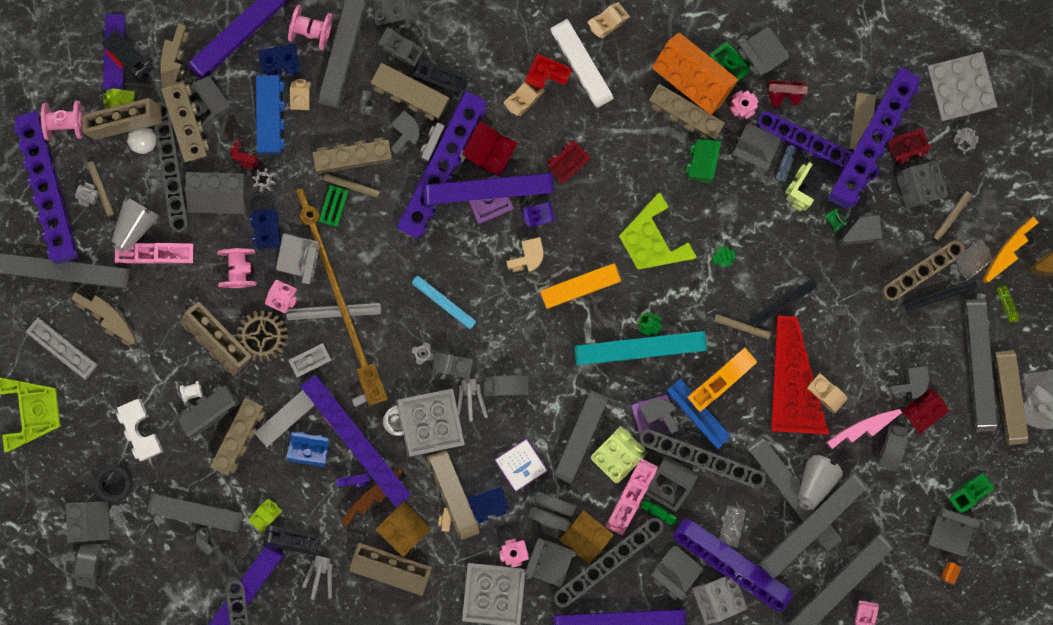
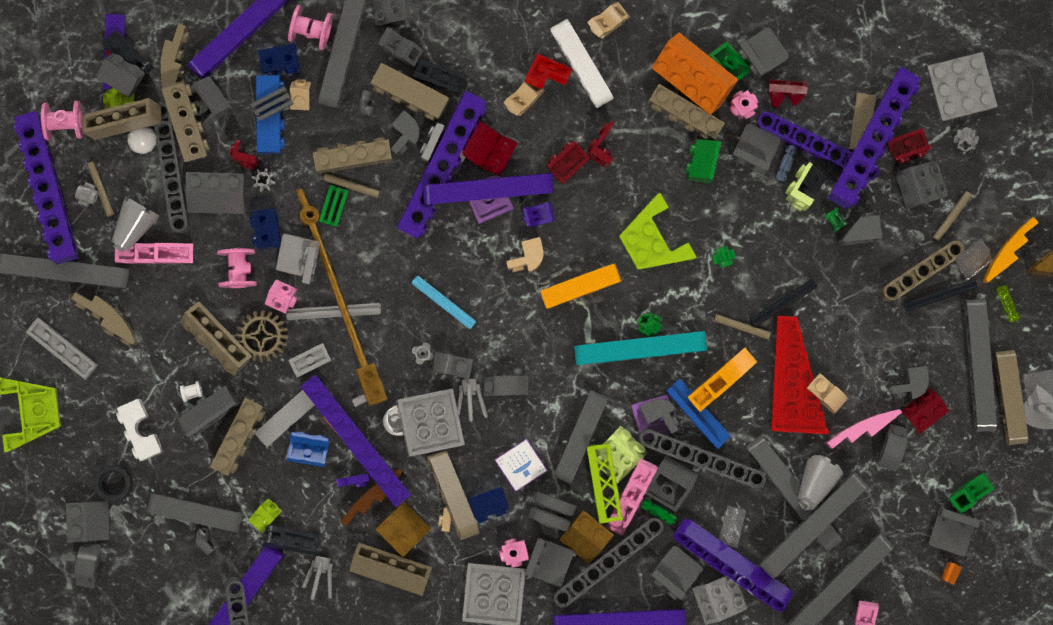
none -> dark grey brick [96,53,145,97]
none -> dark grey tile [250,86,294,122]
none -> lime fence [587,443,623,524]
none -> dark red bracket [588,121,615,169]

